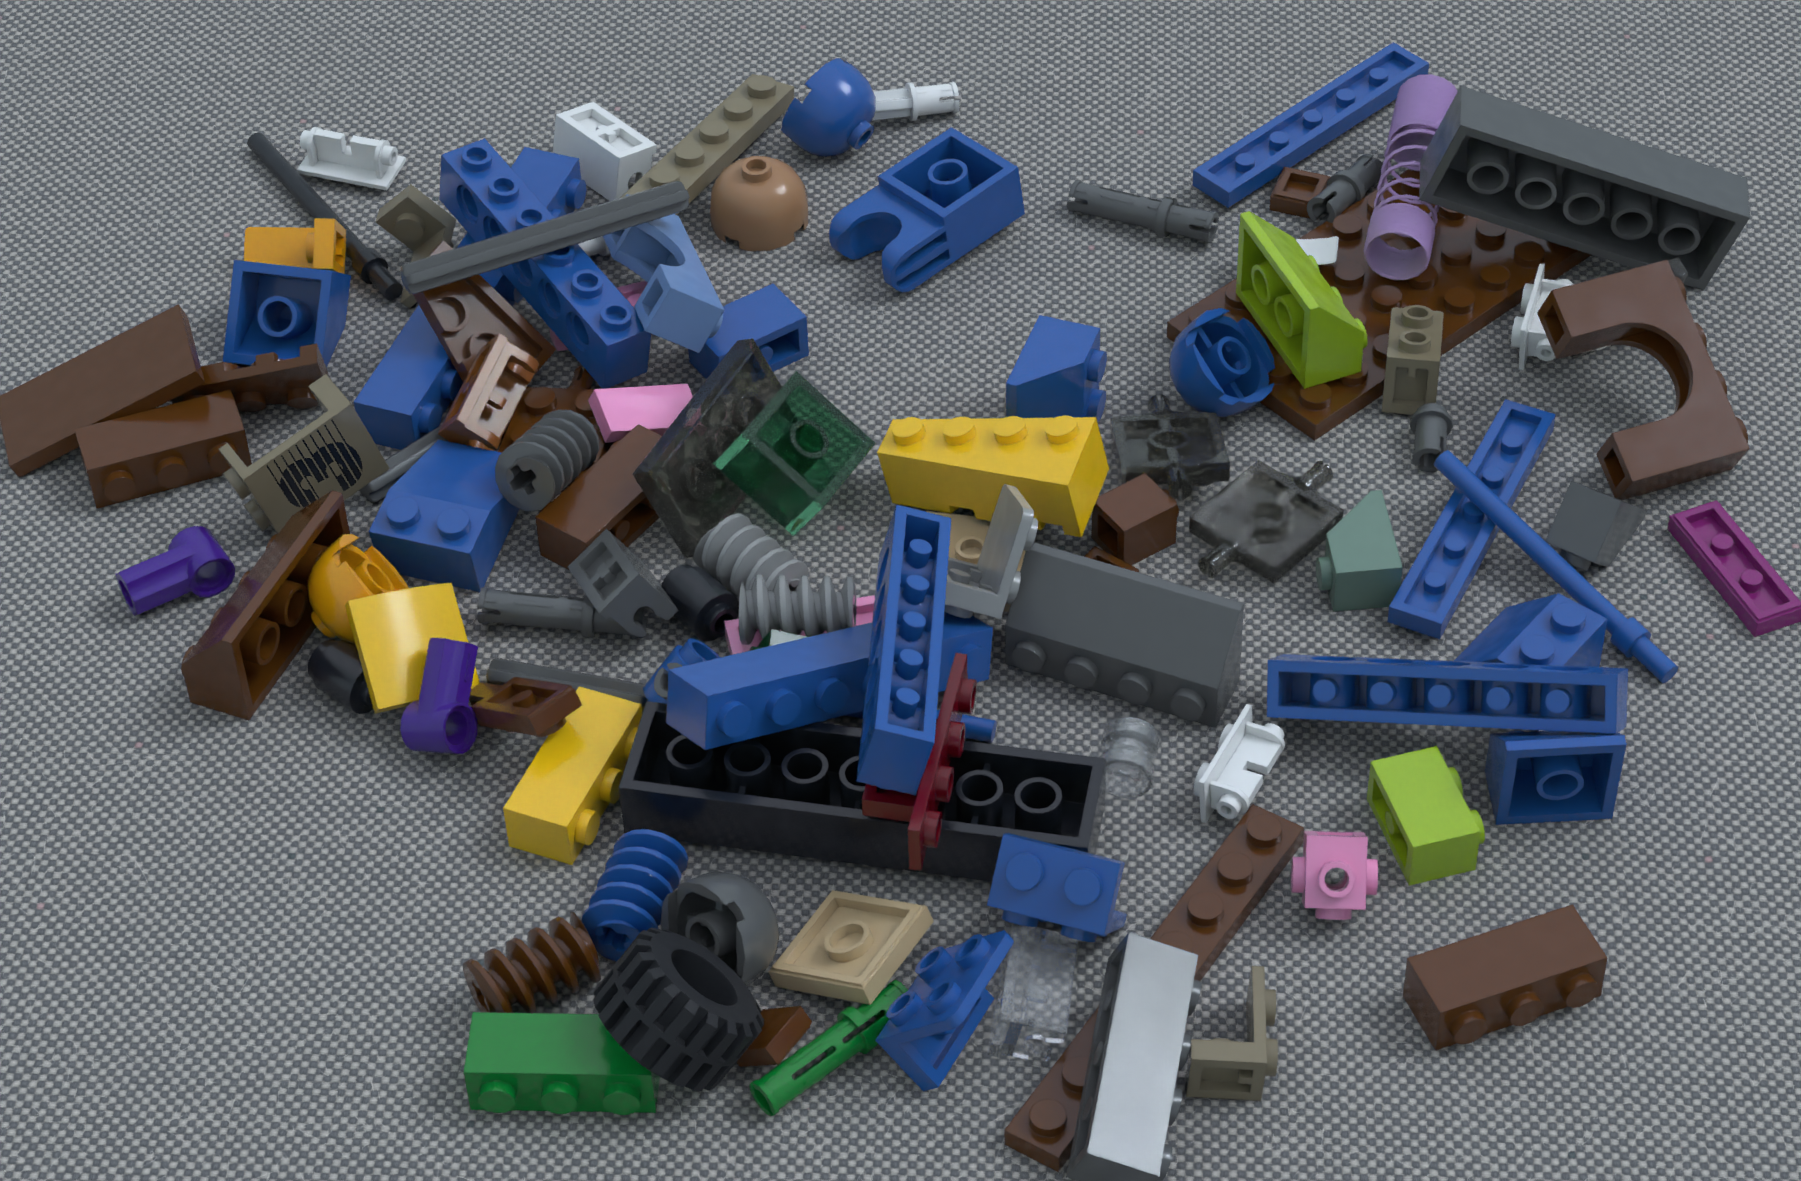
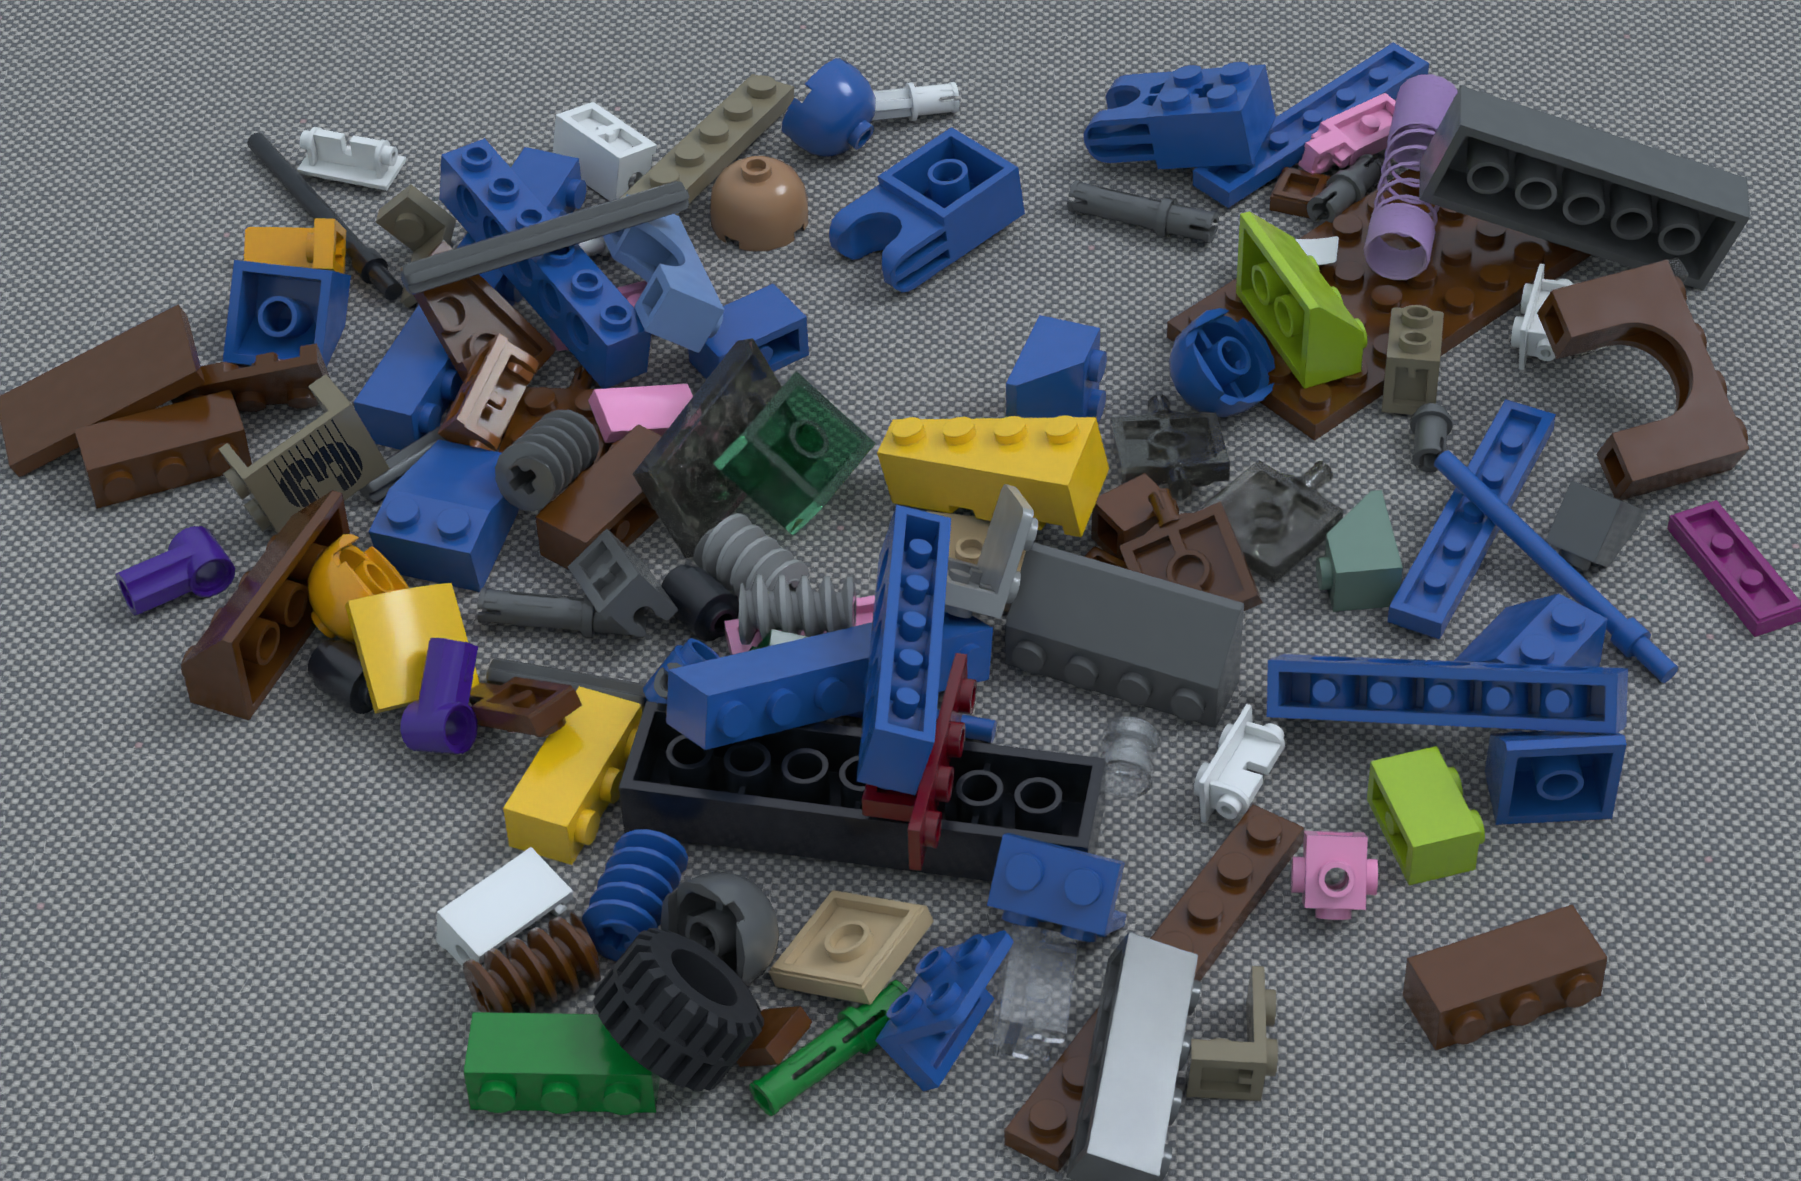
none -> white hinge [436,847,573,967]
none -> blue brick [1083,62,1276,169]
none -> reddish brown plate [1119,488,1263,611]
none -> bright pink hinge [1298,93,1396,175]

